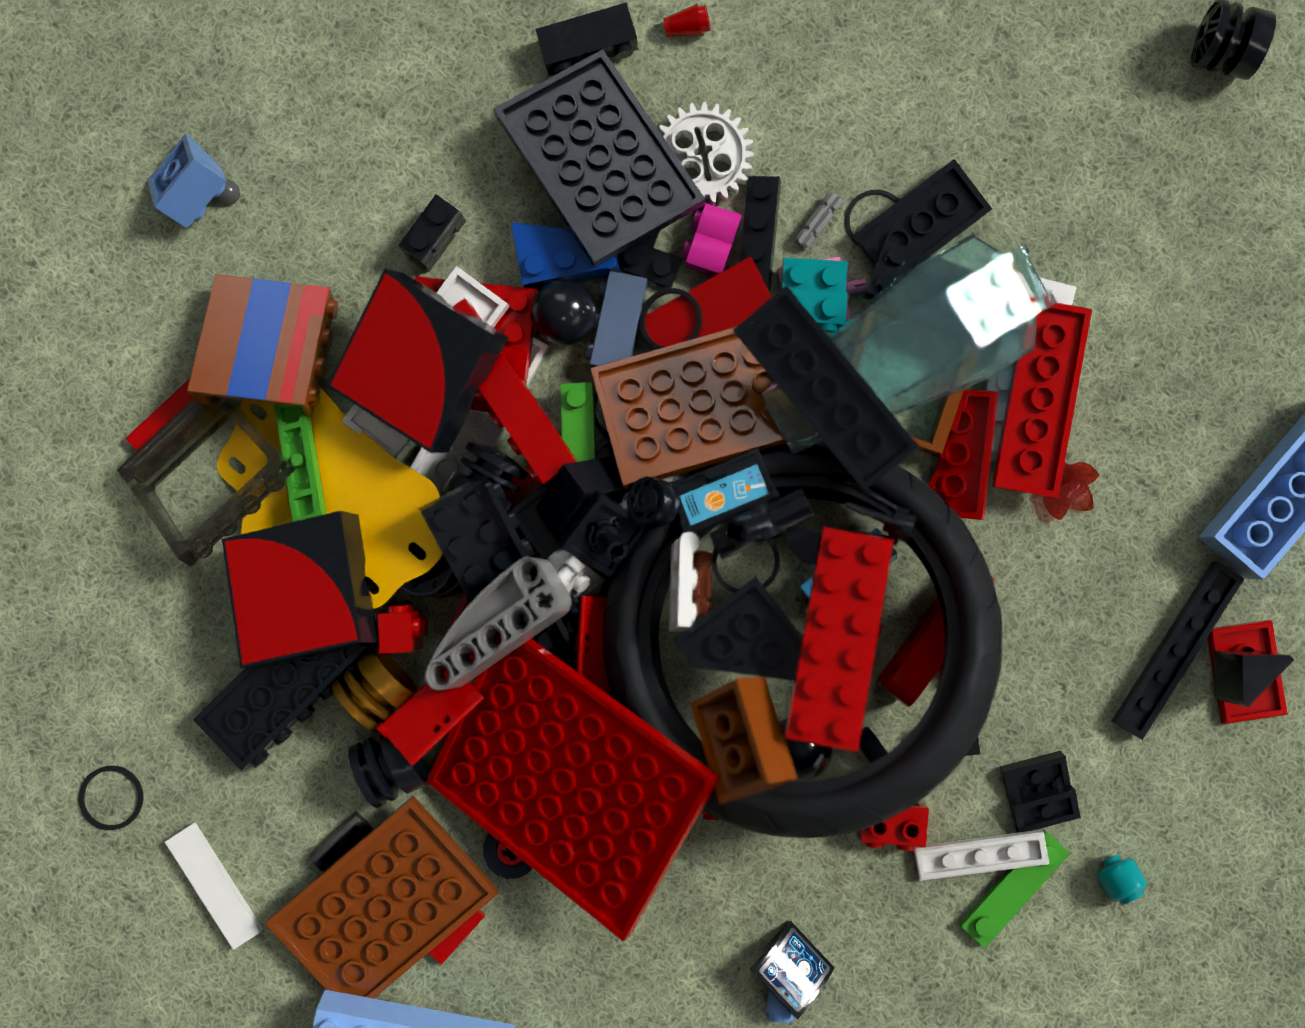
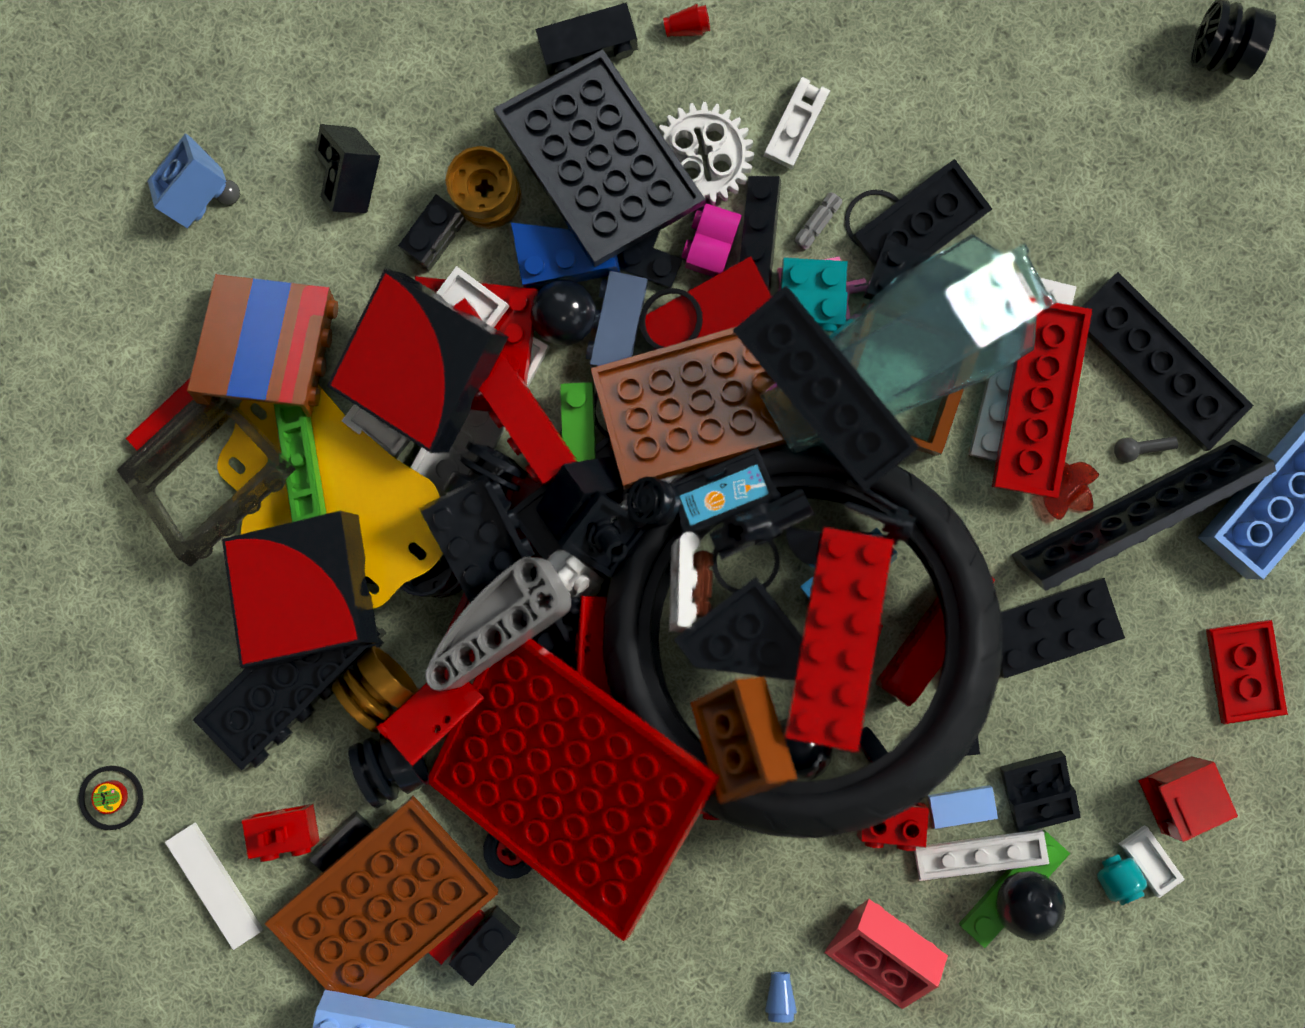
red brick [378,604,428,654] -> none
slope [749,921,835,1019] -> none
red wing [928,389,998,520] -> none
black plate [1111,561,1244,740] -> none
black slope [1214,650,1294,707] -> none
none -> tile [91,780,128,814]
none -> red brick [242,804,320,862]
none -> black panel [314,124,380,213]
none -> pearl gold wheel [445,146,522,229]
none -> black brick [449,906,520,986]
none -> white plate [764,77,830,169]
none -> coral slope [825,899,948,1009]
none -> light blue tile [927,785,998,829]
none -> black piece [996,871,1066,941]
none -> black plate [1000,578,1125,678]
none -> black plate [1012,439,1276,591]
none -> black plate [1082,272,1254,451]
none -> dark grey bar [1114,436,1178,463]
none -> white tile [1118,825,1185,898]
none -> red piece [1138,756,1239,842]

